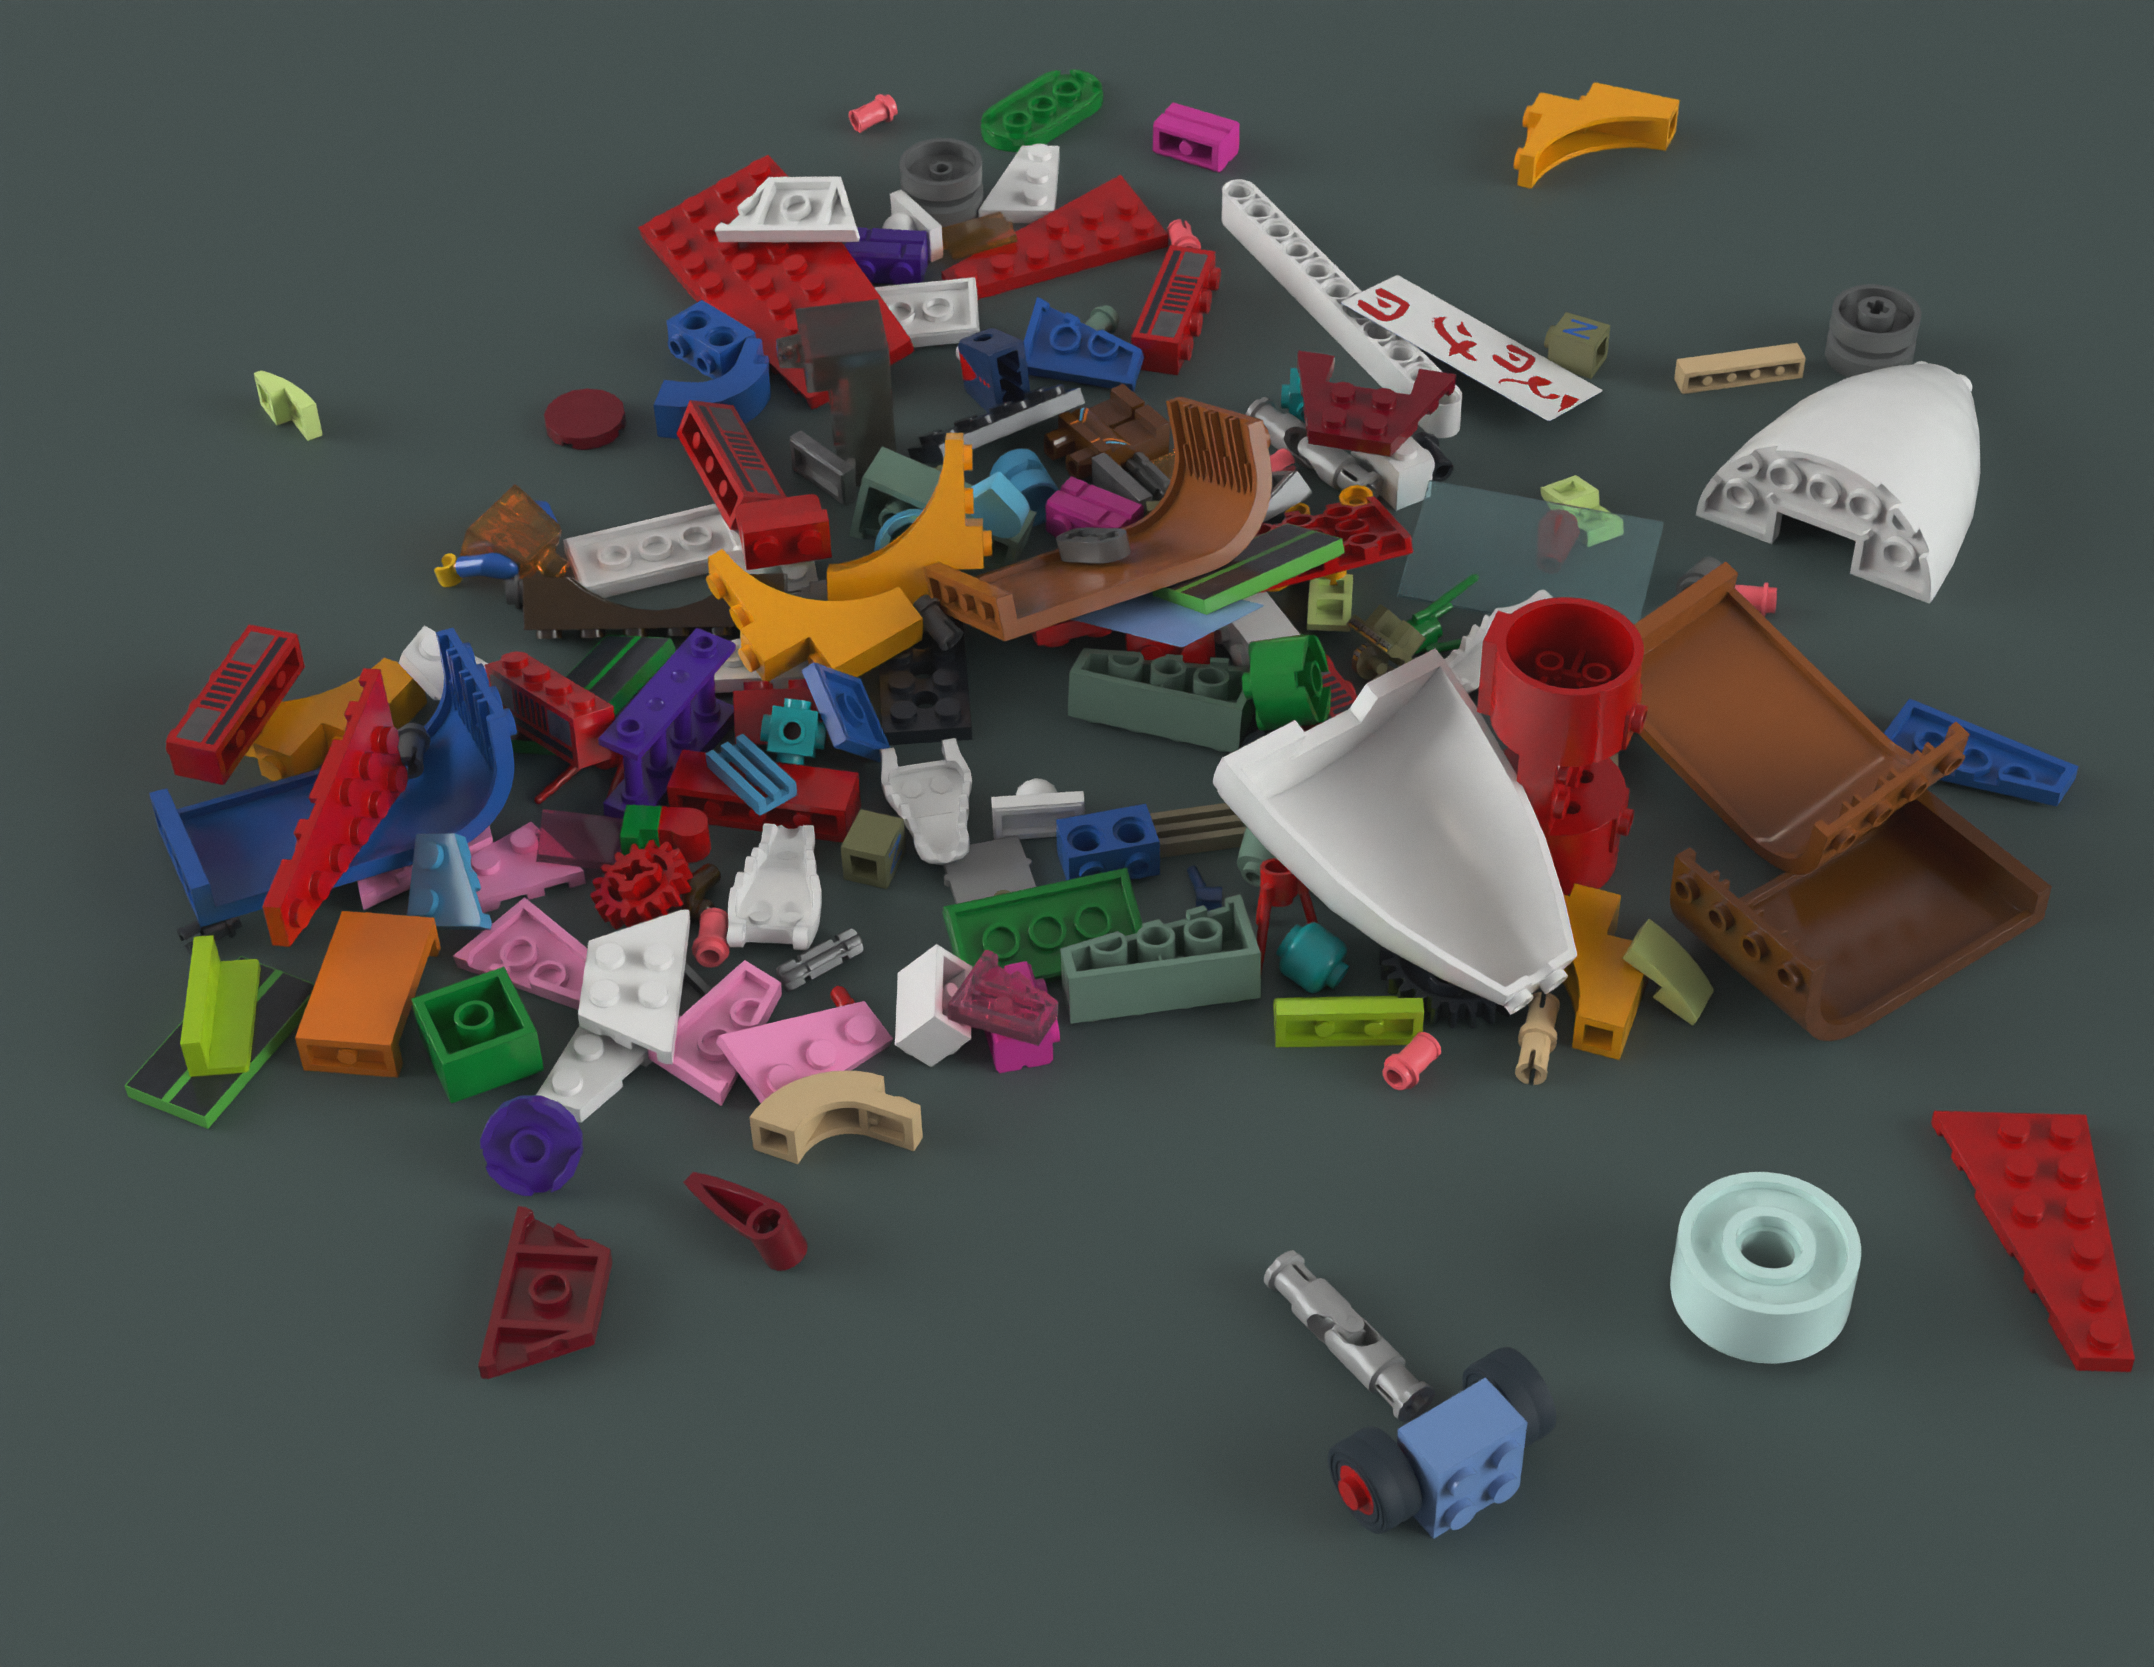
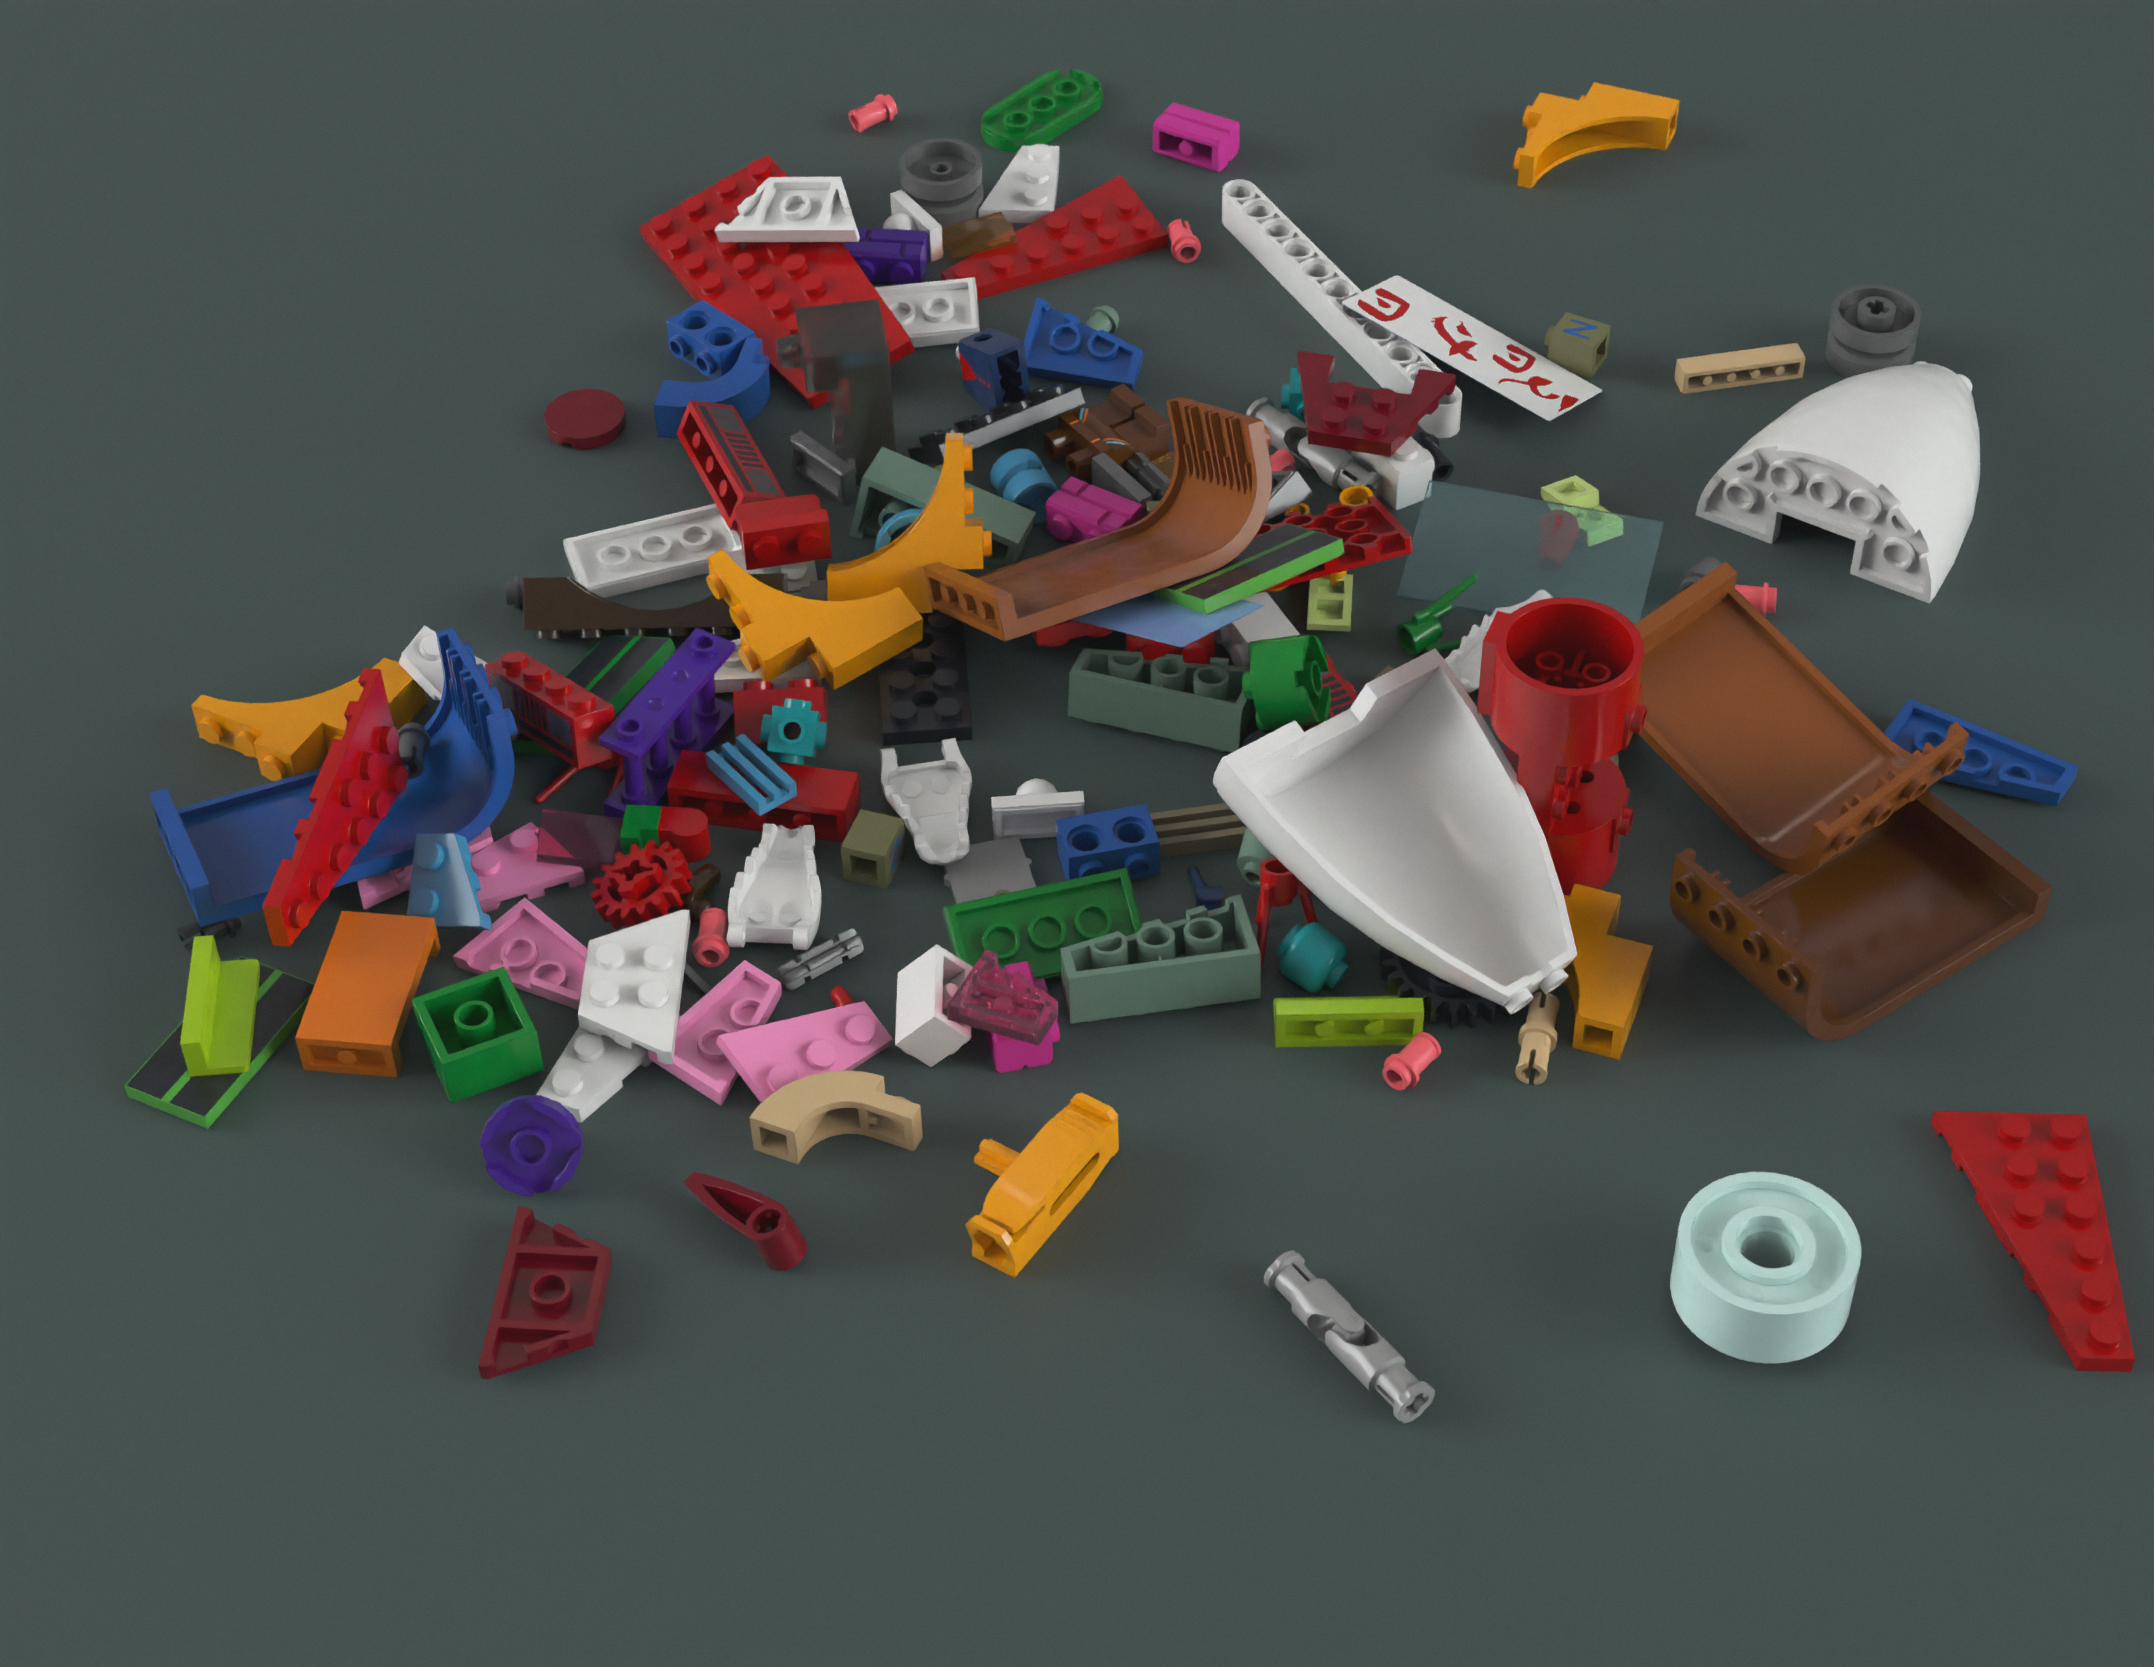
red brick [166,624,305,785] -> none
yellowish green slope [254,370,323,441] -> none
clear orange torso [434,484,570,587] -> none
blue tile [801,662,890,762] -> none
dark grey pin [912,595,964,651] -> none
medium azure piece [971,472,1030,538] -> none
dark grey beam [1056,527,1131,563] -> none
red brick [1131,245,1221,375] -> none
brick [1328,1347,1557,1539] -> none
olive hips [1347,604,1426,680] -> none
yellowish green slope [1622,919,1714,1026] -> none
none -> light orange piece [965,1092,1119,1278]

